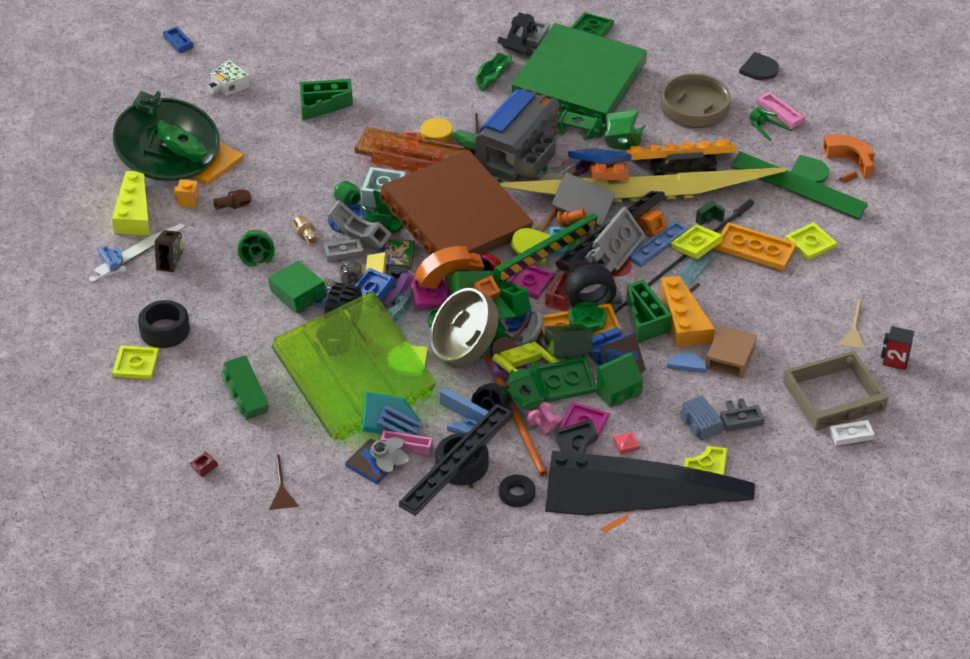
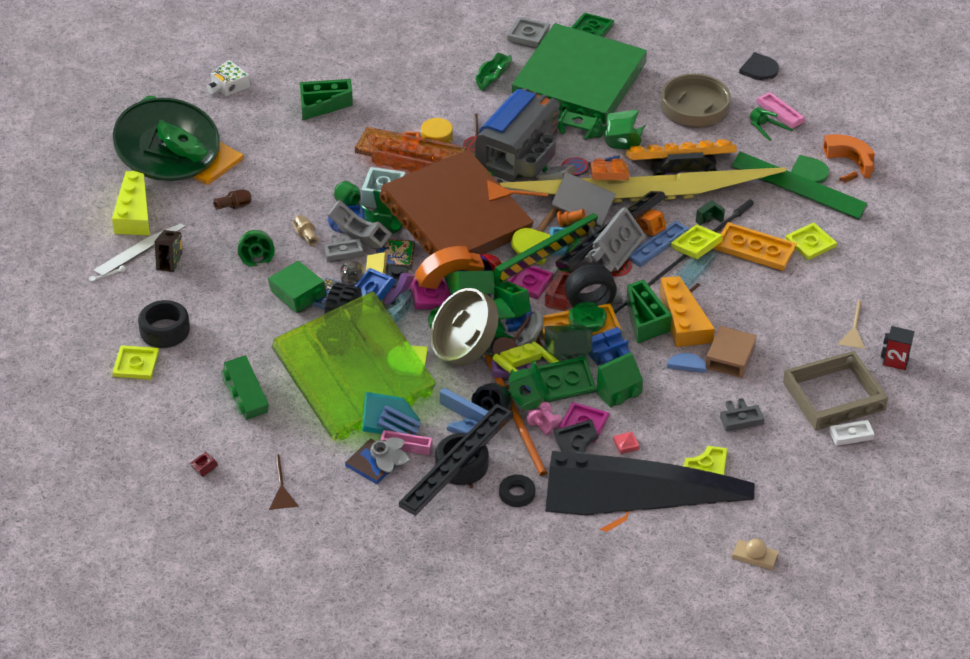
medium blue tile [98,246,123,272] -> none
clear green bracket [133,91,162,114] -> none
blue plate [163,26,194,53] -> none
light orange brick [174,179,199,208] -> none
green tile [453,129,479,150] -> none
orange brick [474,275,500,300] -> none
black tile [497,12,538,56] -> none
blue tile [568,148,631,164] -> none
reddish brown tile [599,333,646,372] -> none
sand blue brick [680,395,723,440] -> none
none -> orange piece [487,180,548,201]
none -> tan tile [732,538,779,570]

